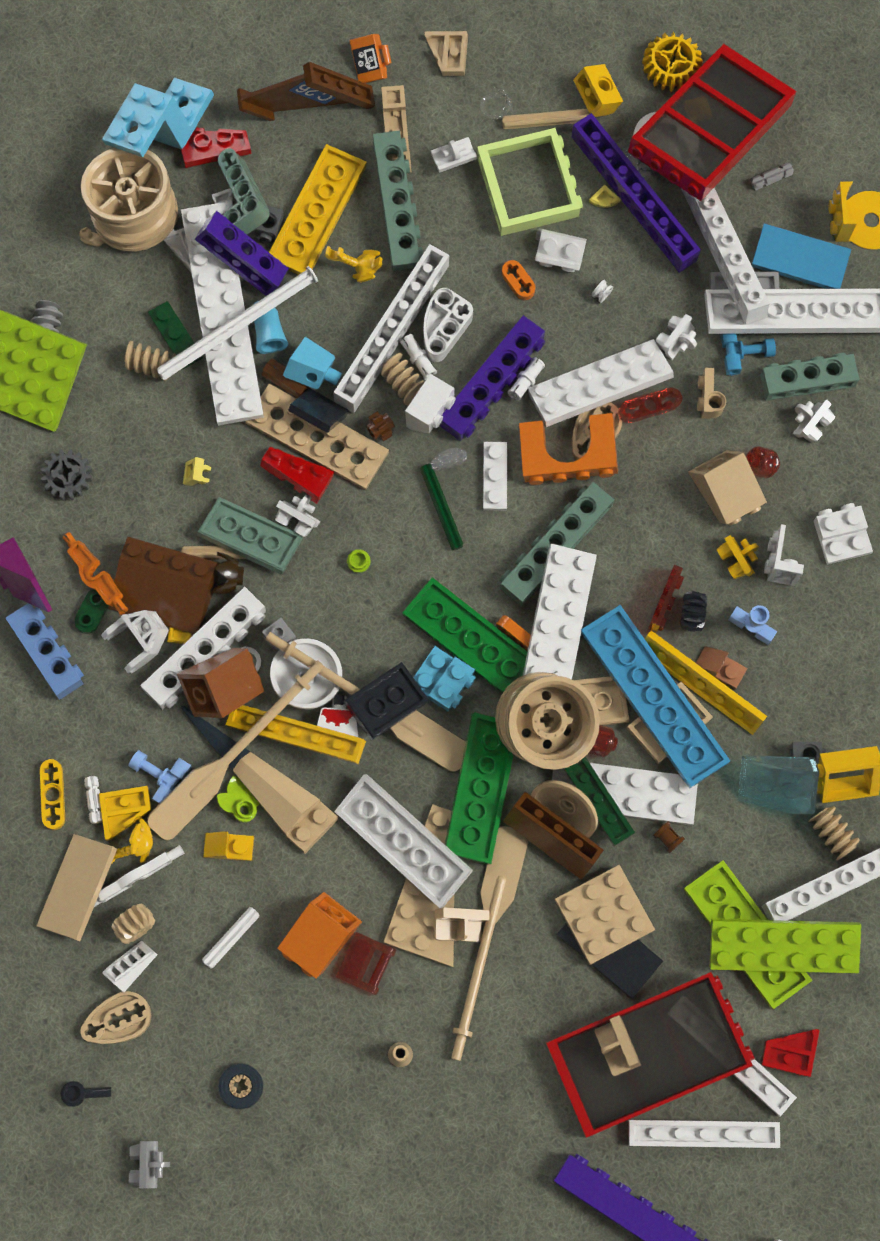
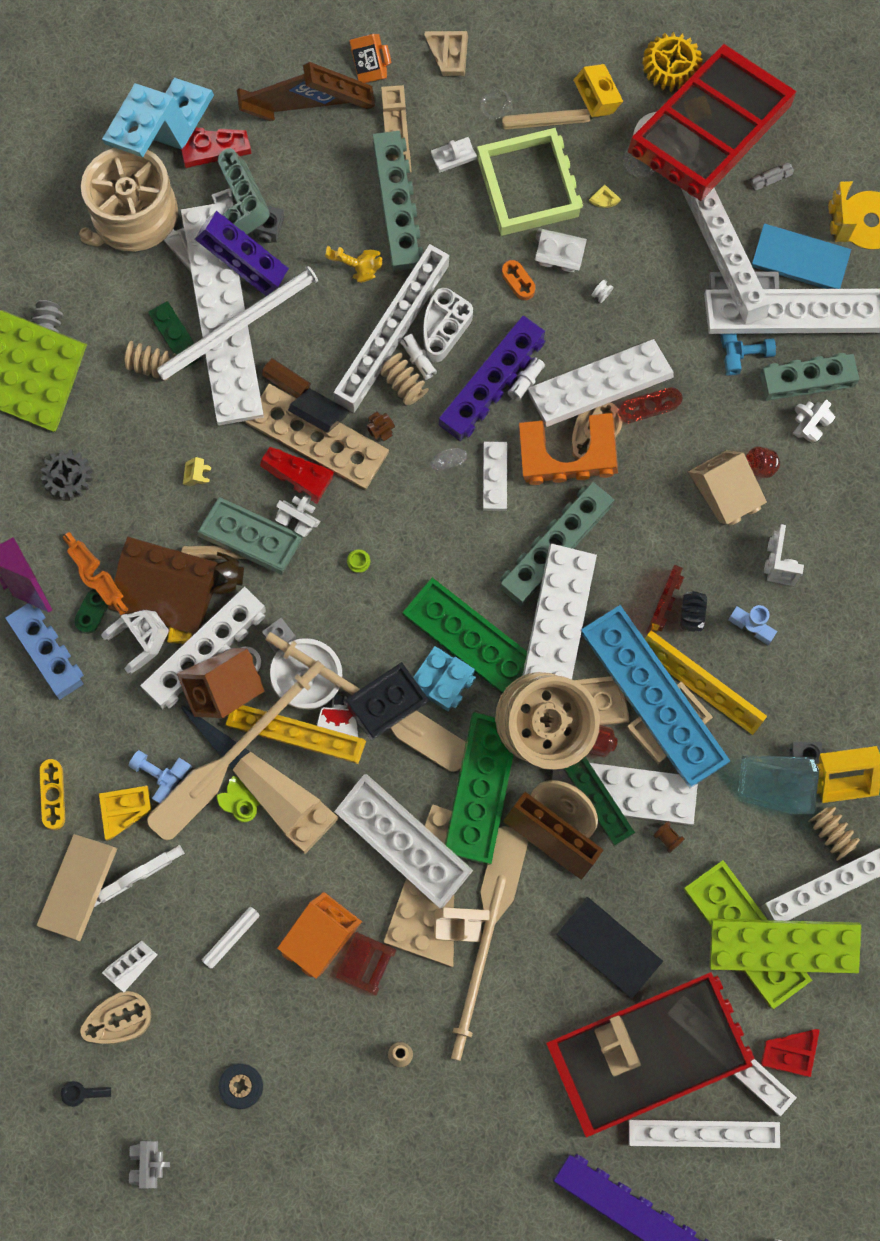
white axle [84,776,103,824] -> none
yellow piece [111,819,153,864] -> none
tan gear [111,904,155,944] -> none
yellow slope [203,831,254,861] -> none
medium azure plant [253,301,288,354] -> none
yellow plate [269,144,367,275] -> none
medium azure torso [283,337,342,389] -> none
white slope [405,374,456,433] -> none
dark green axle [420,463,463,551] -> none
orange beam [495,615,531,651] -> none
tan plate [555,865,655,965] -> none
dark purple brick [571,113,701,273] -> none
white hips [656,314,697,360] -> none
nougat slope [696,646,748,690] -> none
tan plate [697,368,726,419] -> none
yellow hips [716,535,759,579] -> none
white plate [813,503,873,565] -> none

